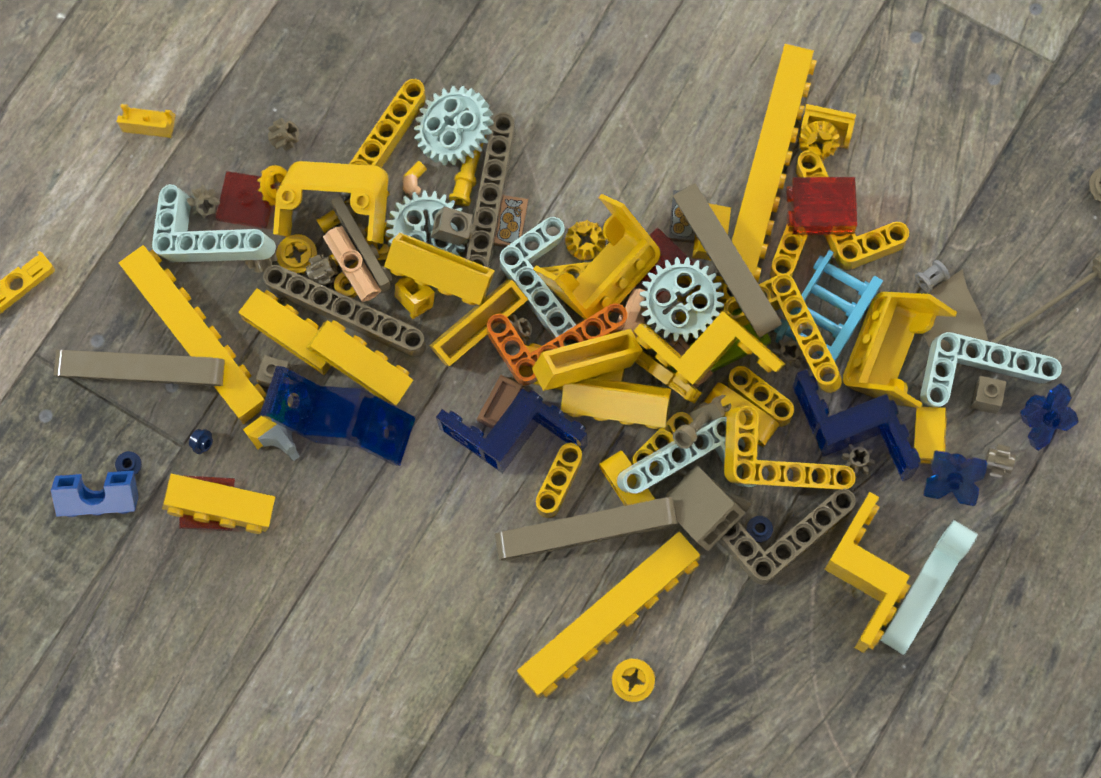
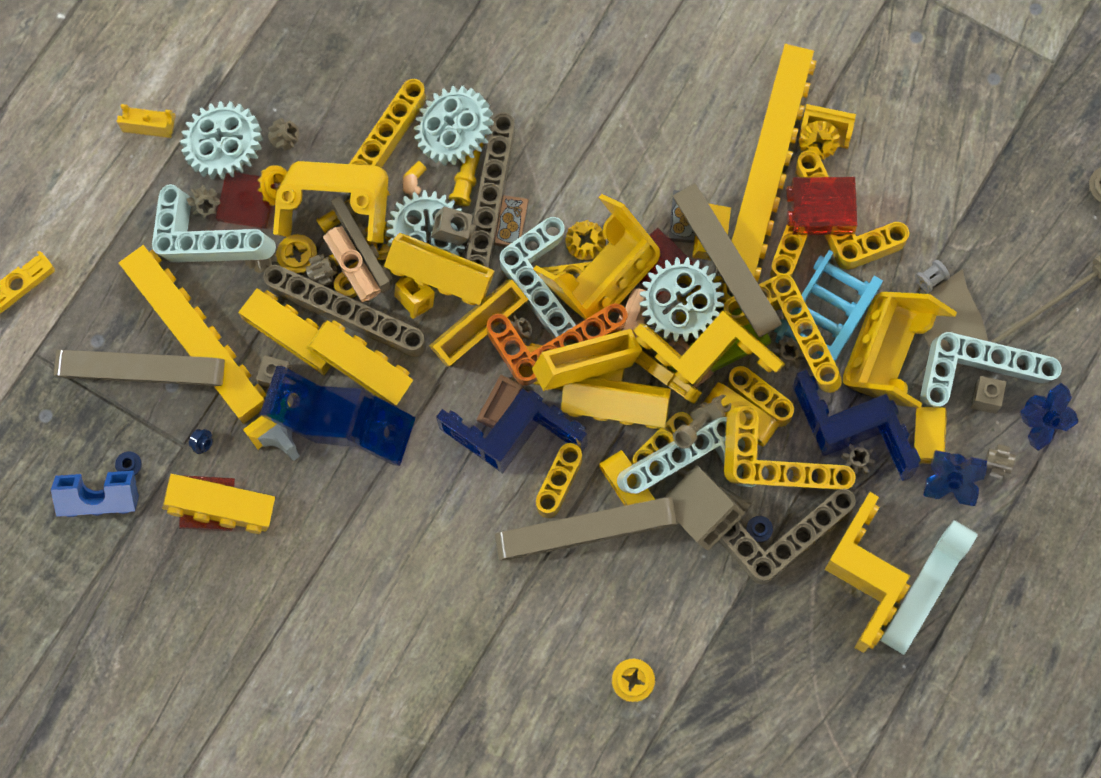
yellow brick [517,531,700,698] -> none
none -> light aqua gear [180,101,263,180]

